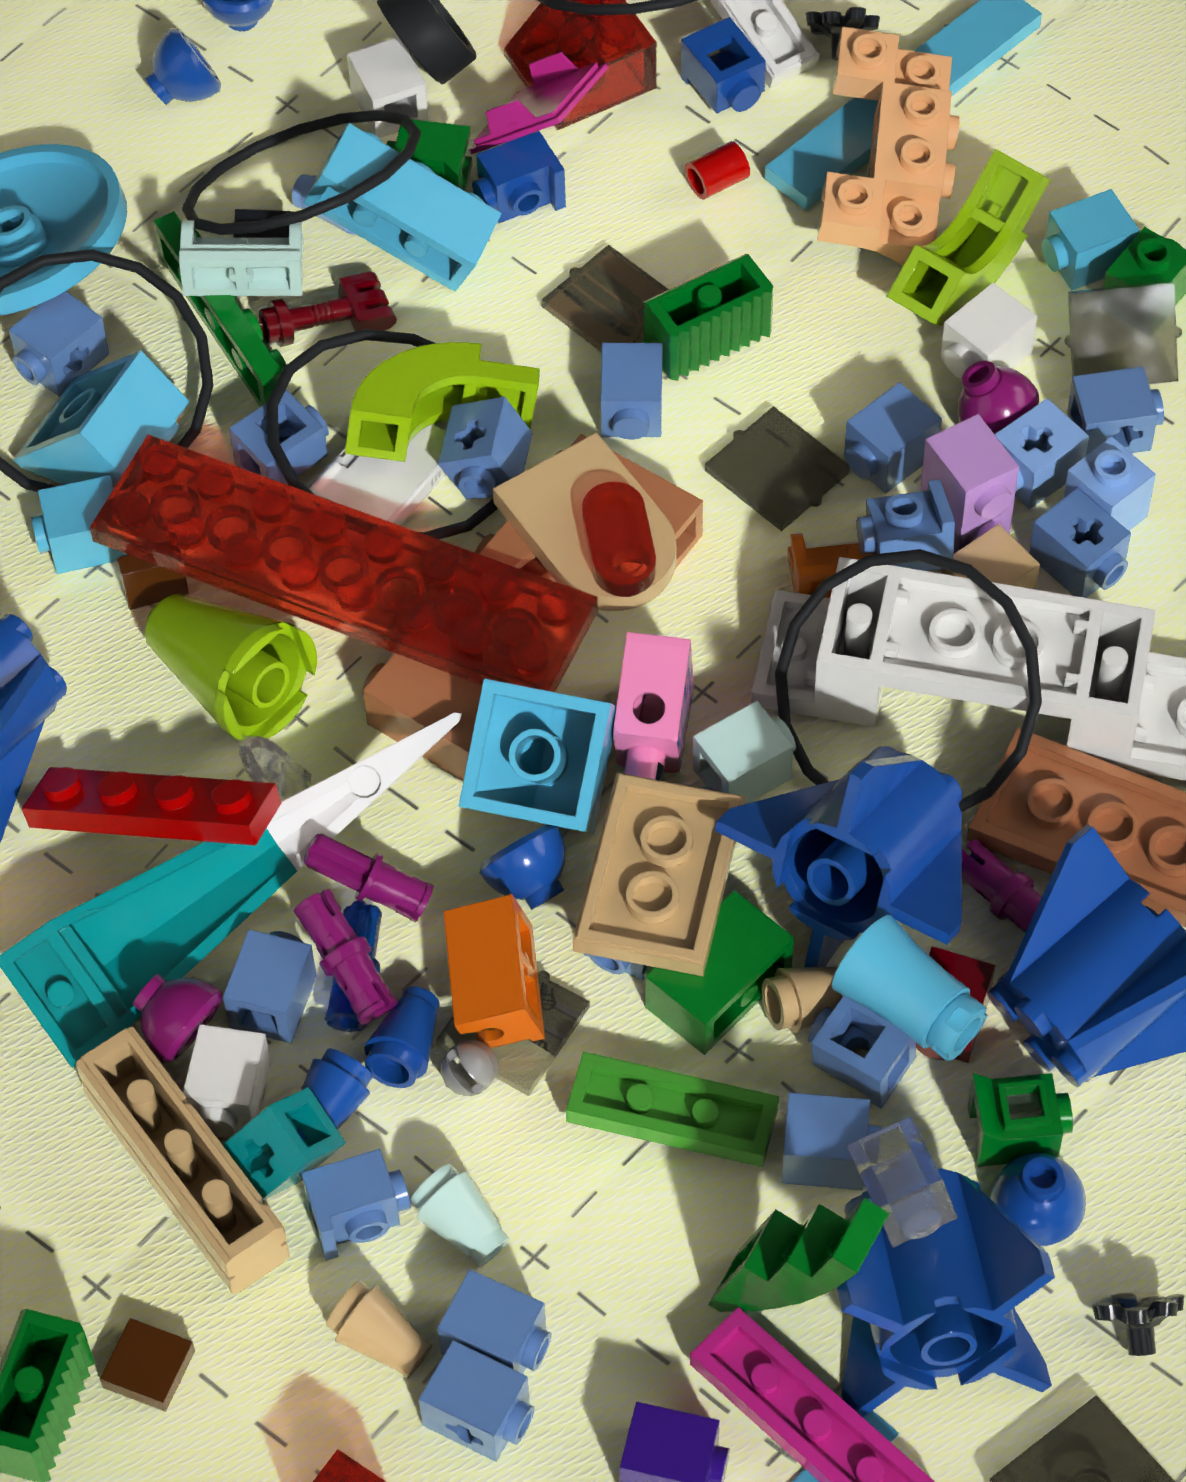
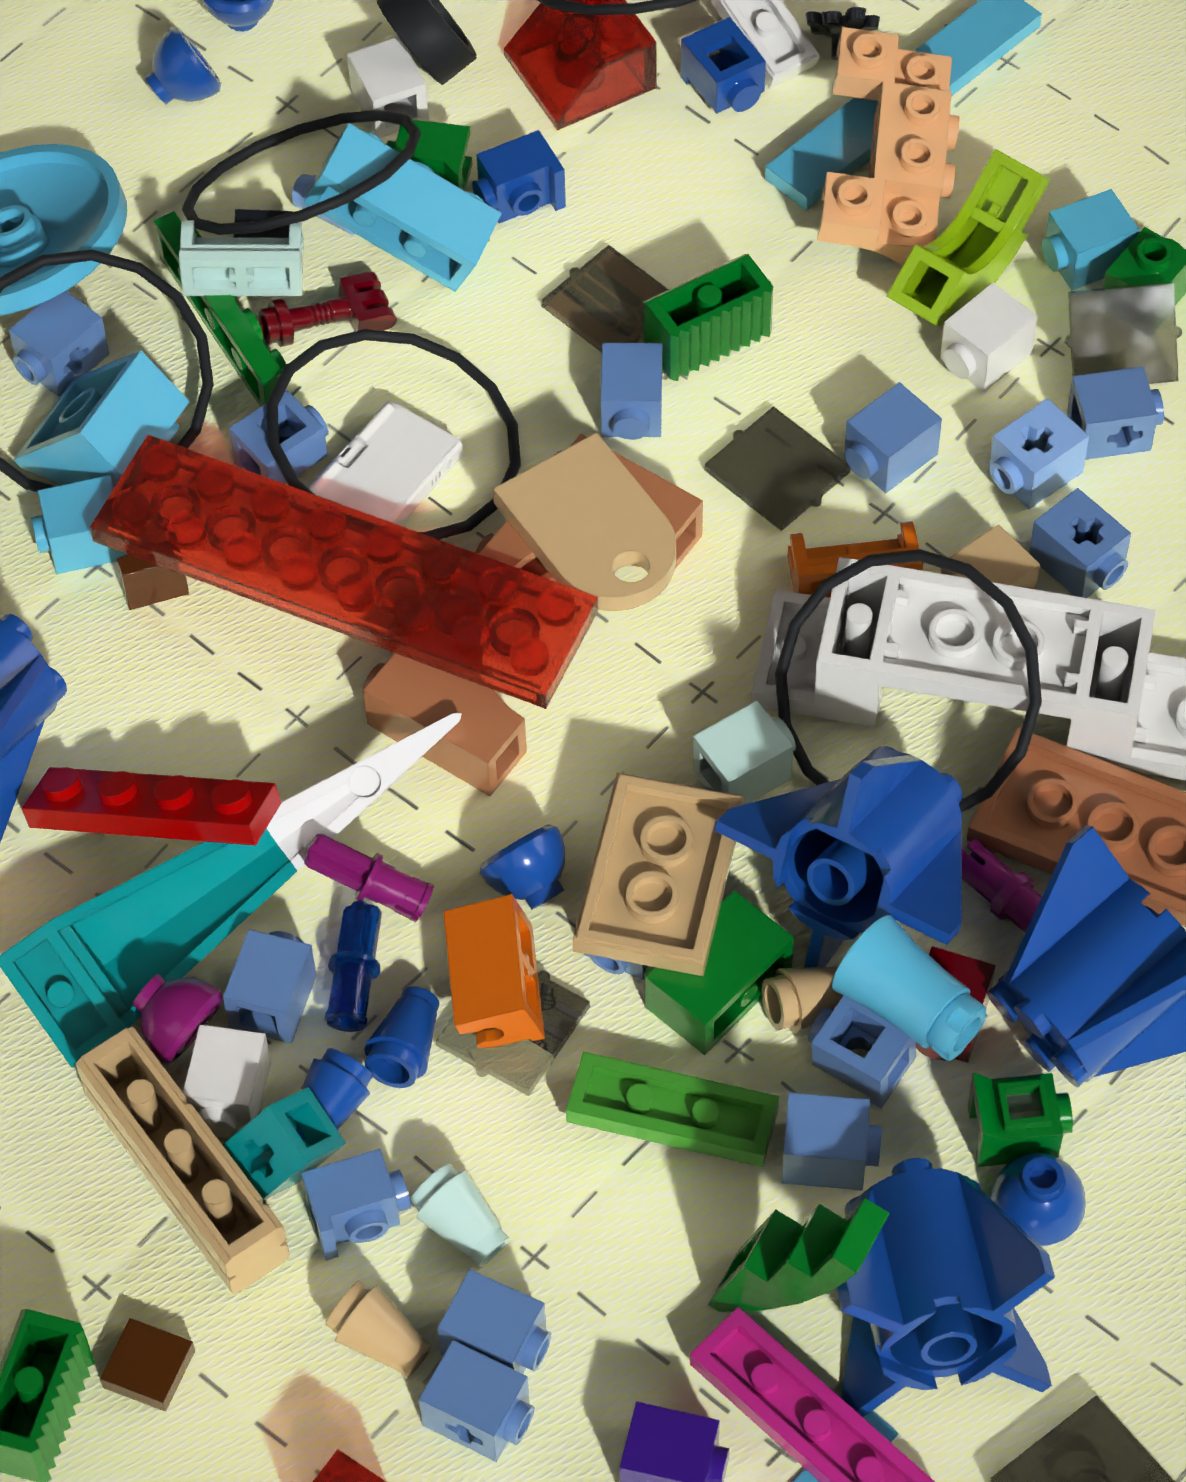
lime cone [145,594,317,741] -> none
clear plate [238,736,312,802] -> none
magenta pin [293,889,398,1025] -> none
lime arch [345,342,540,462] -> none
medium blue brick [438,397,533,500] -> none
light grey hinge [441,1040,498,1096] -> none
medium azure slope [458,679,616,834] -> none
dark pink piece [469,52,609,154] -> none
clear red tile [582,481,656,597] -> none
bright pink torso [613,632,694,781] -> none
red hinge [685,141,750,200] -> none
clear brick [846,1116,958,1247] -> none
medium blue brick [856,479,955,571] -> none
lavender brick [920,414,1019,554] -> none
magenta brick [957,360,1039,434] -> none
light blue brick [1063,436,1156,531] -> none
black plant [1092,1293,1185,1356] -> none

